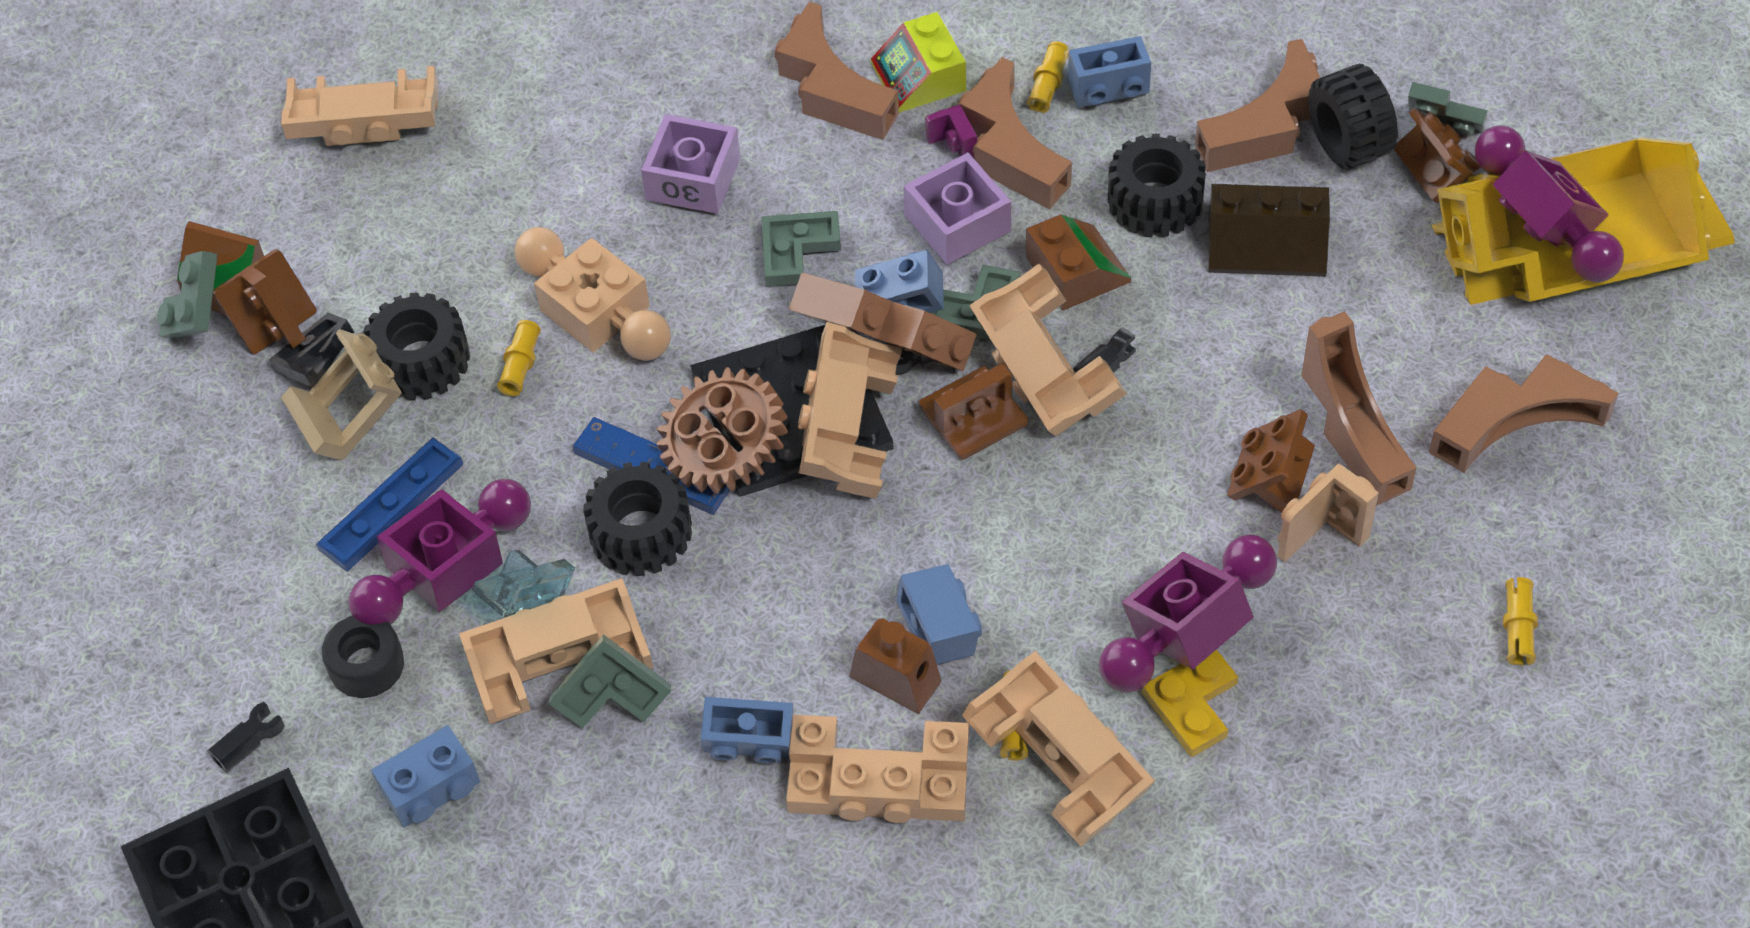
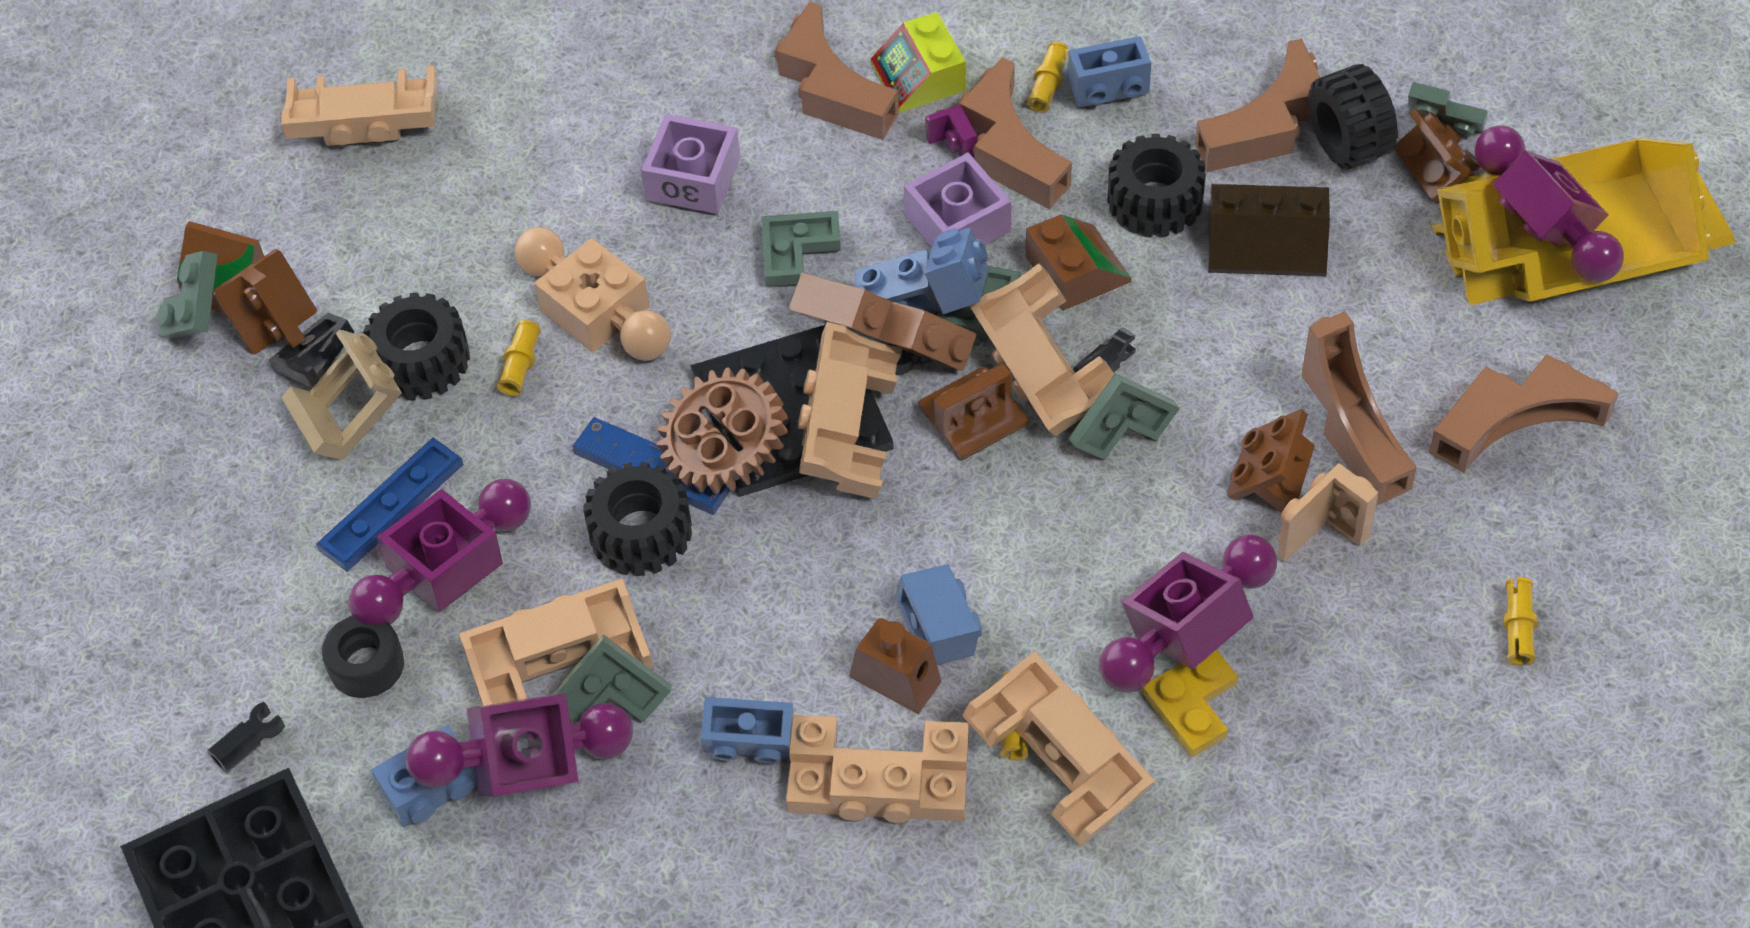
clear light blue panel [472,550,575,618] -> none
none -> magenta brick [406,694,633,797]
none -> medium blue brick [924,227,989,314]
none -> sand green plate [1068,373,1180,460]

